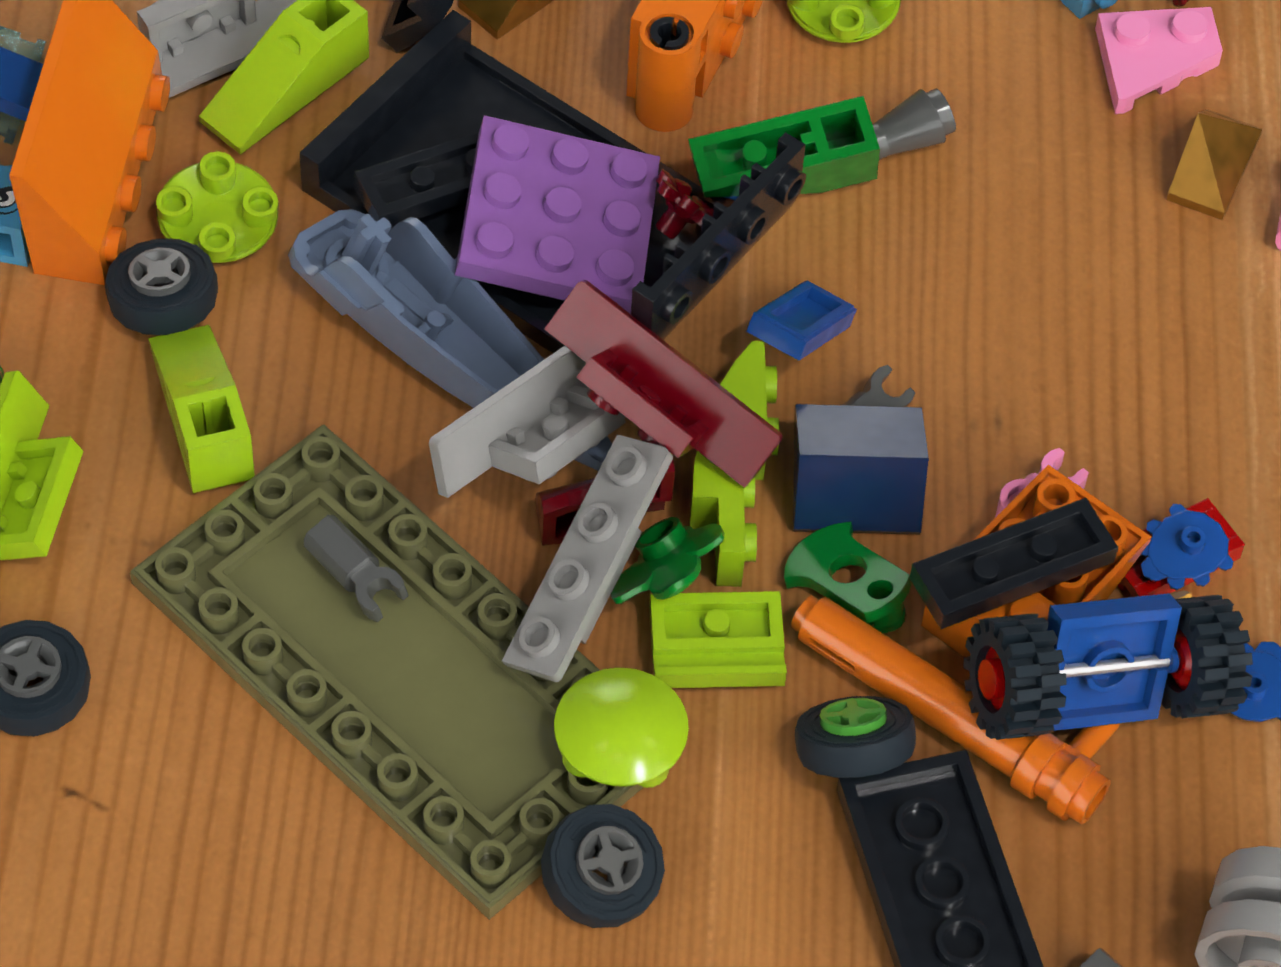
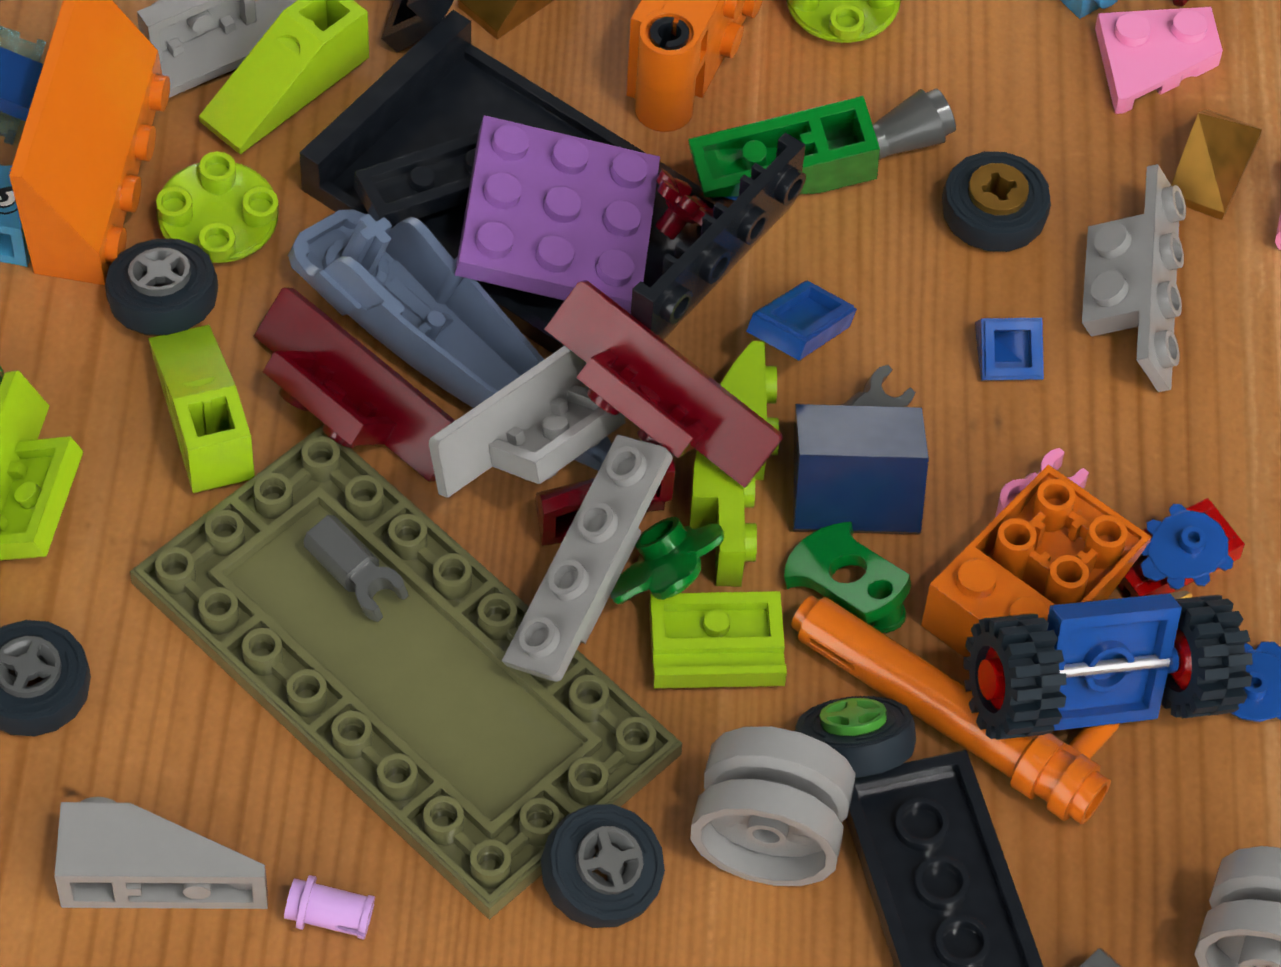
lime dish [554,668,689,788] -> none
black plate [910,498,1118,629] -> none
none -> light grey slope [54,797,268,909]
none -> dark red bracket [254,287,455,481]
none -> lavender pin [284,875,375,940]
none -> light grey wheel [690,726,856,886]
none -> black wheel [942,151,1051,252]
none -> blue slope [975,318,1044,381]
none -> light grey bracket [1082,164,1186,392]

